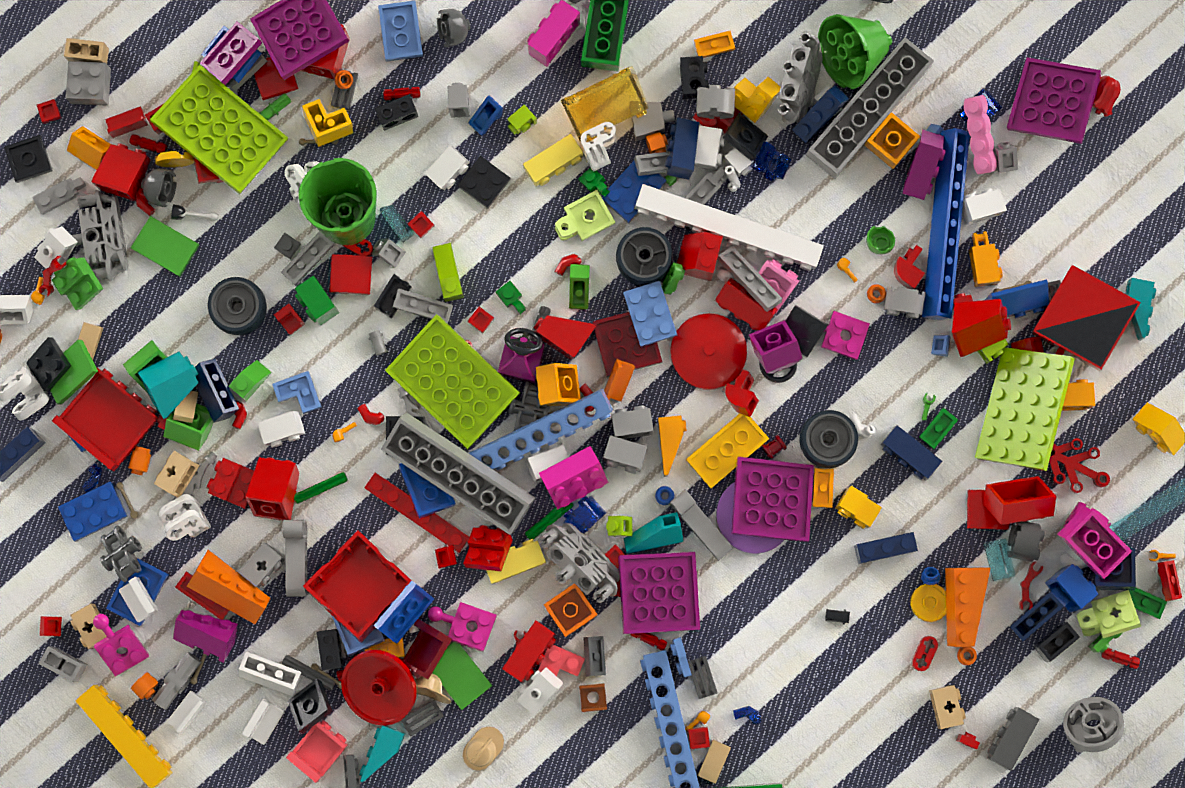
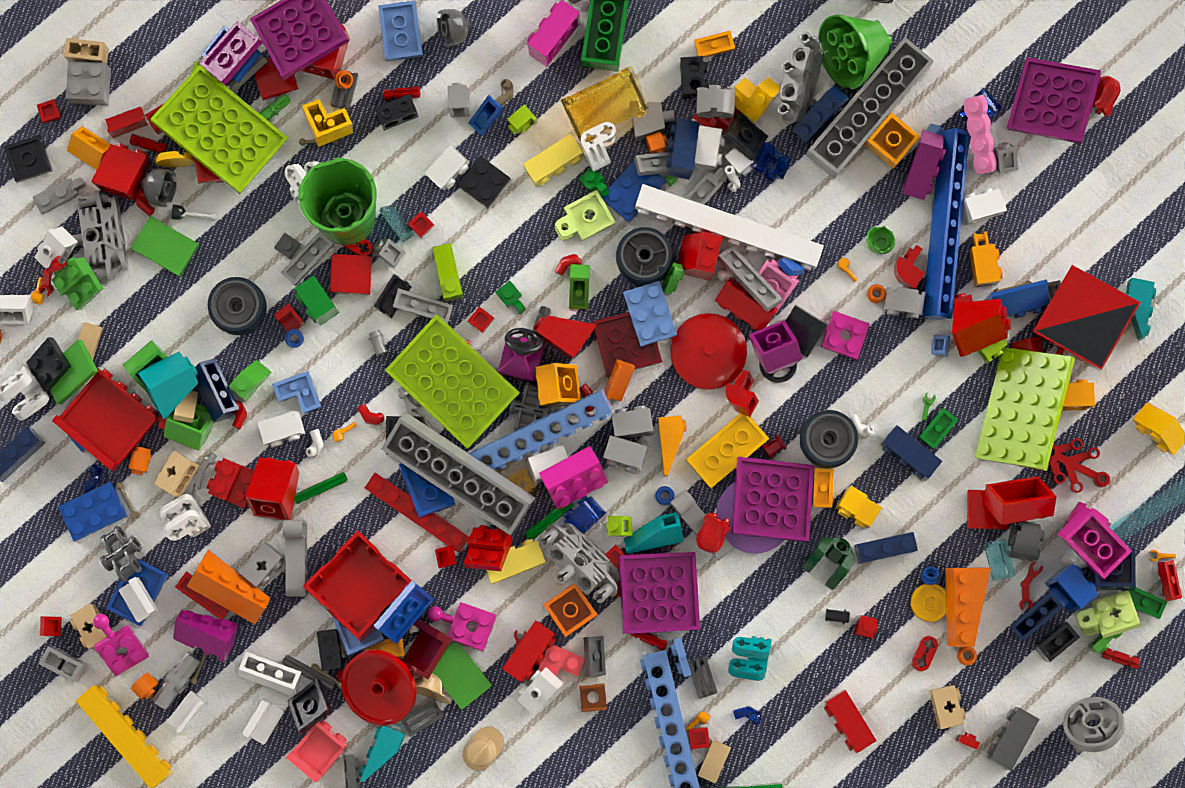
none -> blue plate [285,329,304,348]
none -> white arm [306,429,324,458]
none -> dark tan arm [495,79,513,106]
none -> clear yellow brick [508,468,537,495]
none -> red piece [696,512,731,553]
none -> teal piece [728,636,772,681]
none -> blue tile [778,258,805,276]
none -> dark green piece [801,538,855,591]
none -> red brick [824,690,877,753]
none -> red brick [854,615,878,639]

